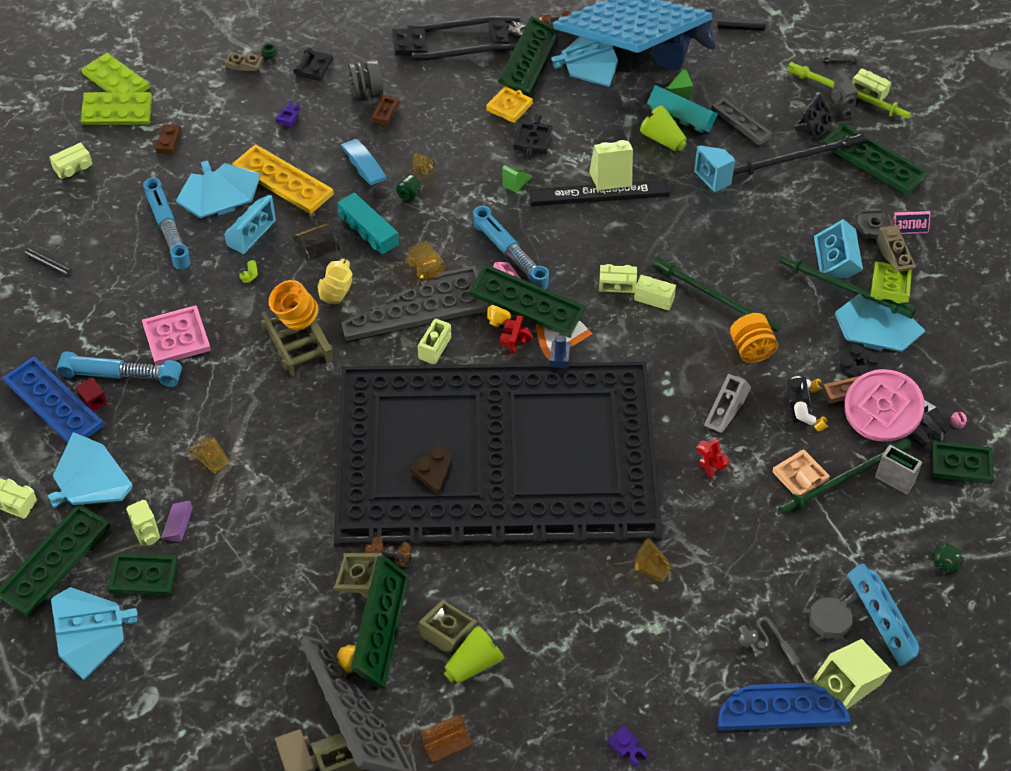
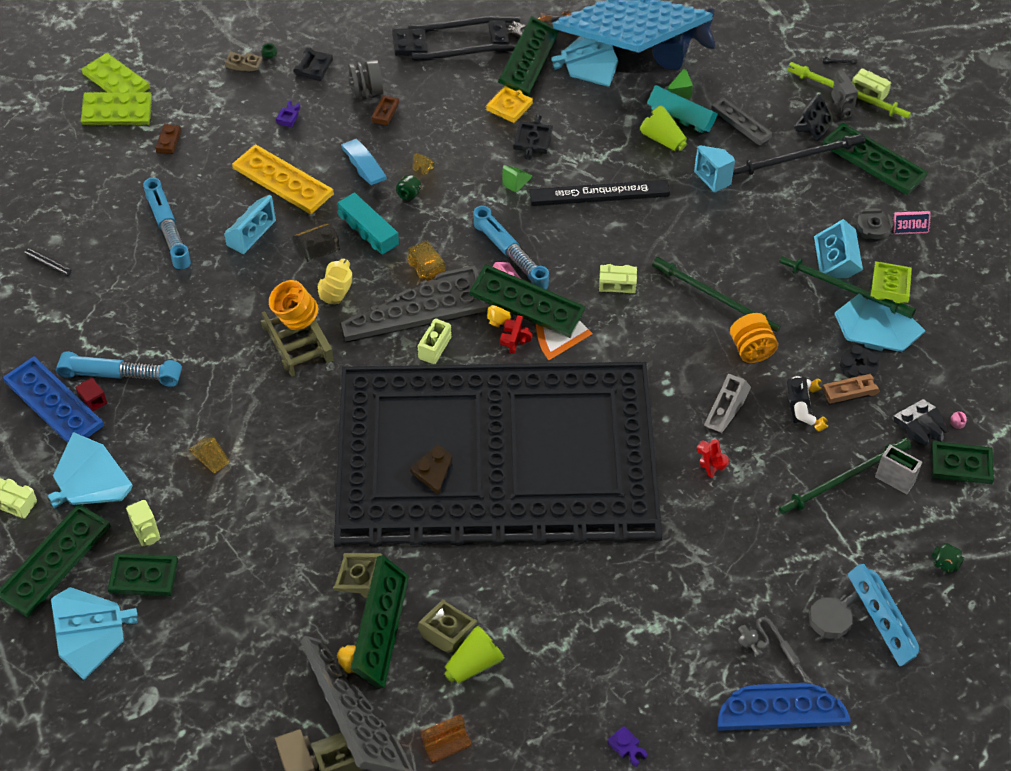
yellowish green brick [49,142,93,180] -> none
bright pink plate [142,305,211,366] -> none
medium lavender slope [161,501,193,542] -> none
medium azure panel [176,161,260,218] -> none
lime arm [239,260,258,283] -> none
clear orange piece [365,536,412,569] -> none
dark blue tile [549,336,571,368] -> none
yellowish green slope [590,140,633,190] -> none
yellowish green brick [634,275,676,311] -> none
clear yellow slope [635,538,673,582] -> none
black bar [717,20,766,30] -> none
light nougat plate [772,449,830,496] -> none
yellowish green slope [812,639,892,709] -> none
bright pink plate [845,369,925,442] -> none
dark tan slope [876,225,916,272] -> none

